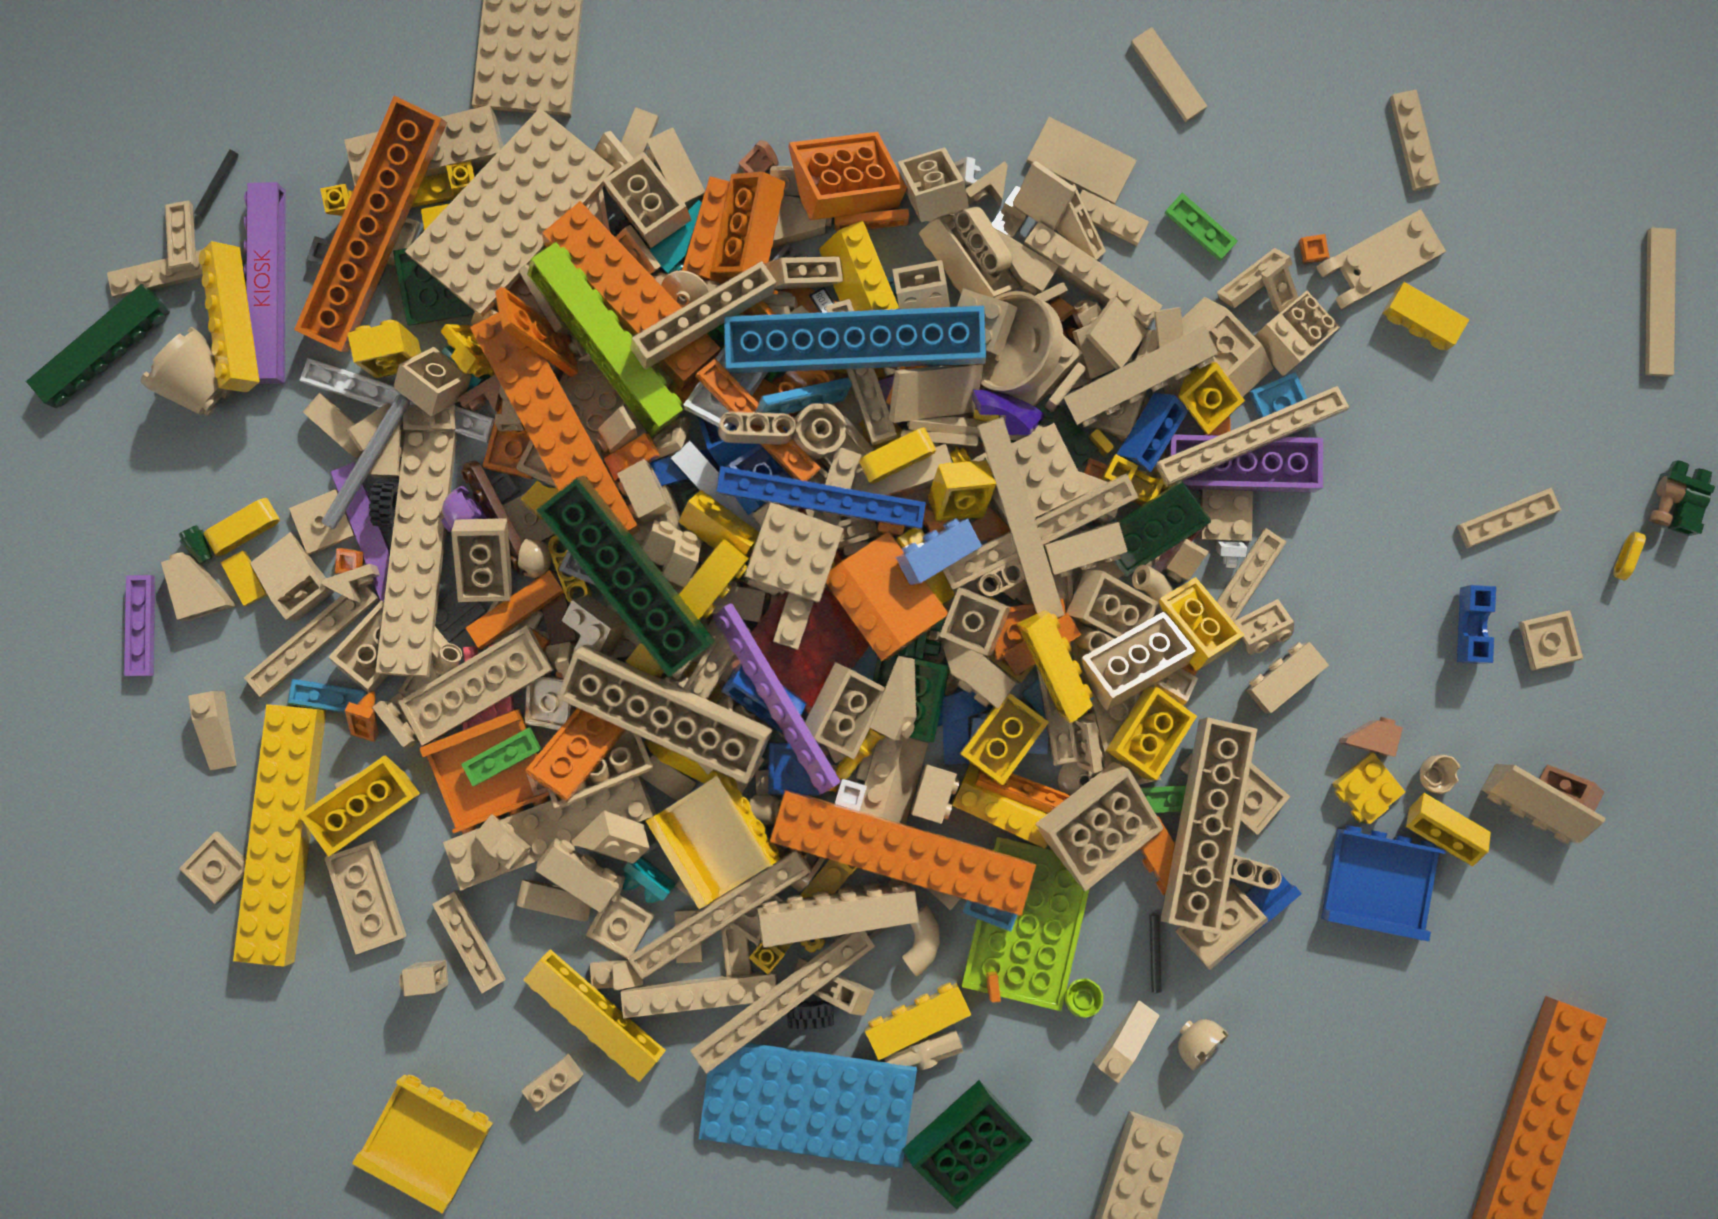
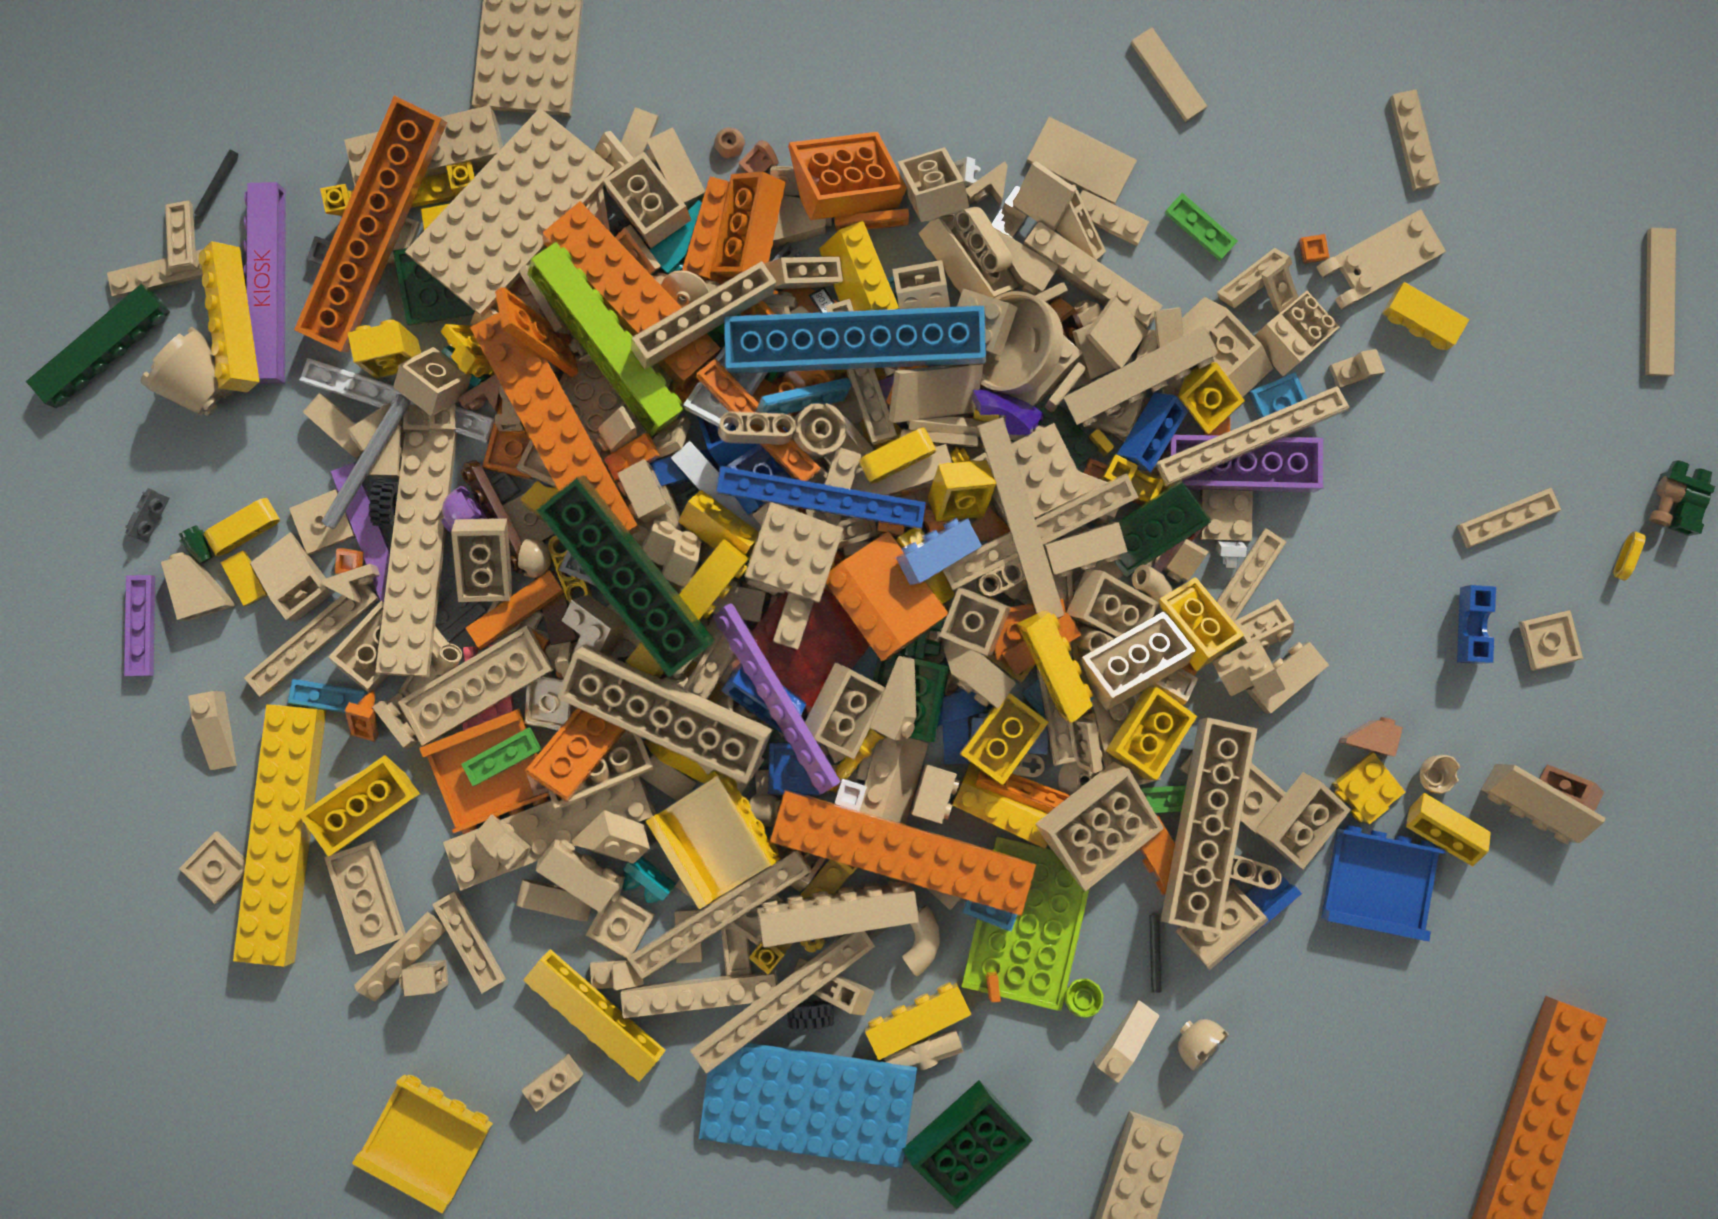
none -> dark grey hinge [125,488,170,542]
none -> tan plate [354,912,446,1002]
none -> medium nougat plate [714,127,745,158]
none -> tan beam [1012,753,1045,777]
none -> tan brick [1212,638,1286,701]
none -> tan brick [1255,772,1351,870]
none -> tan slope [1329,349,1385,389]

